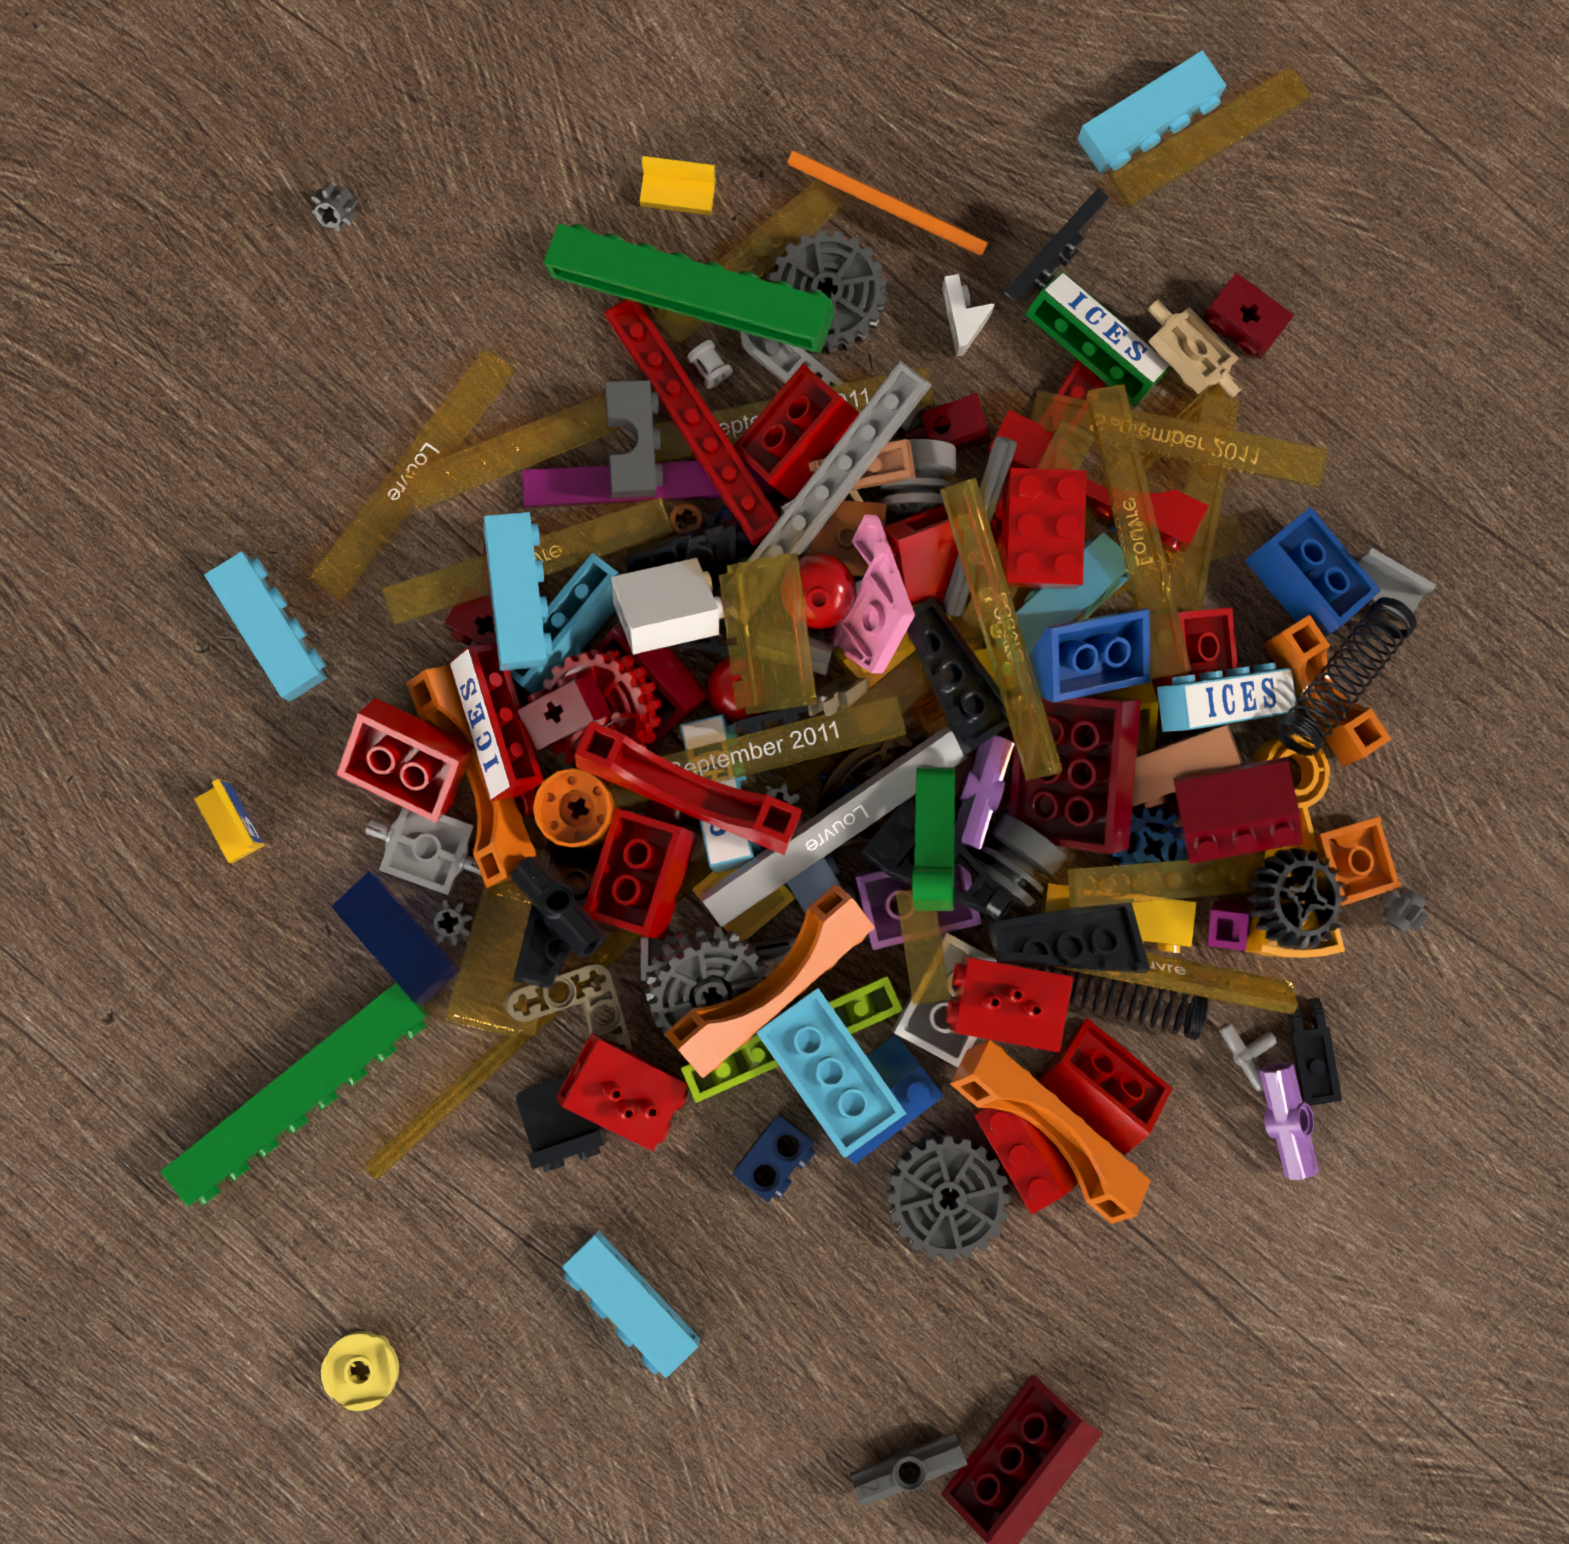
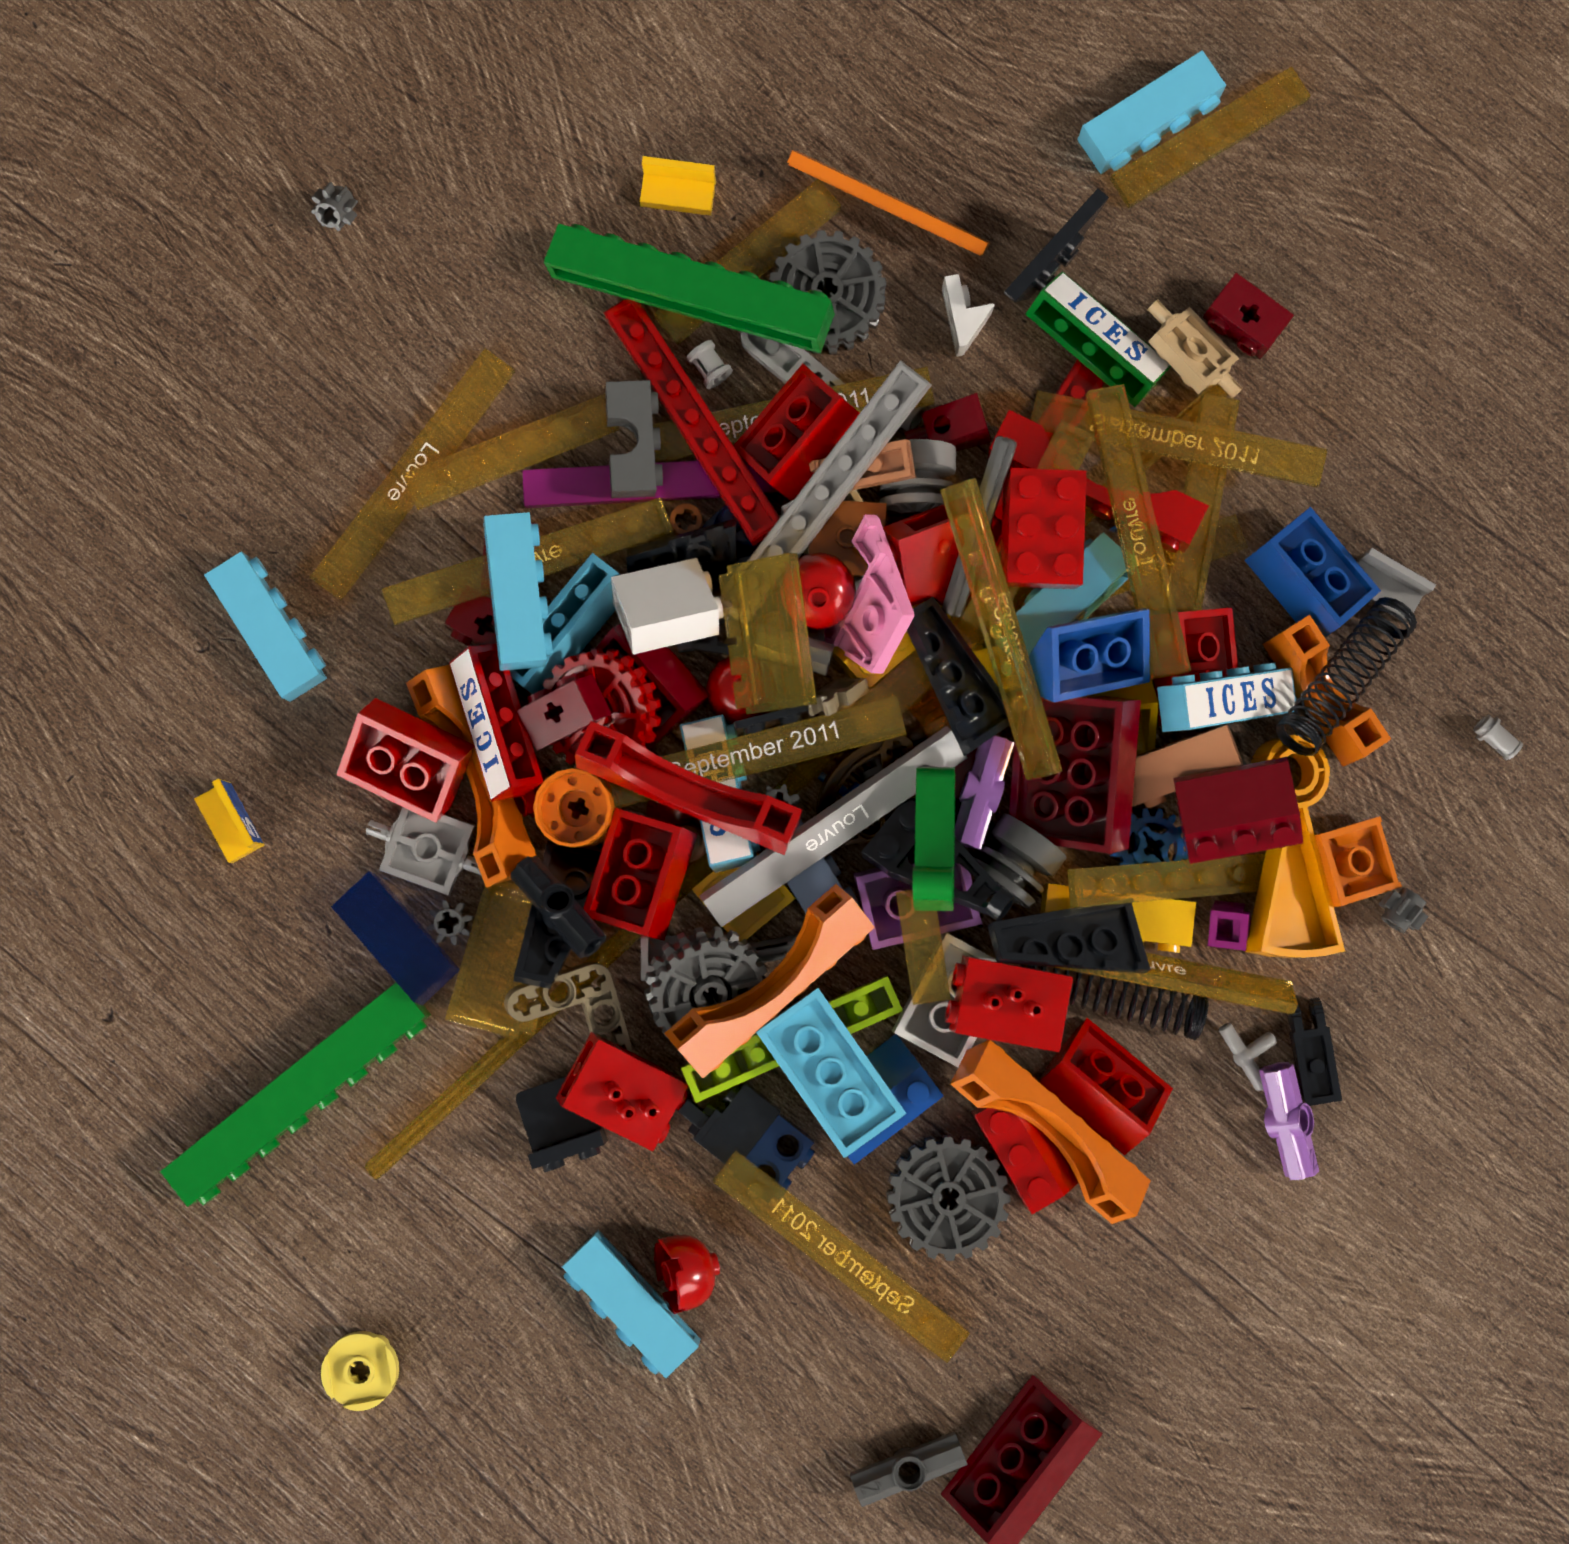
black gear [1247,847,1348,950] -> none
none -> red cylinder [654,1234,720,1314]
none -> black hinge [678,1081,781,1172]
none -> clear yellow tile [713,1150,970,1363]
none -> light grey pin [1473,715,1523,761]

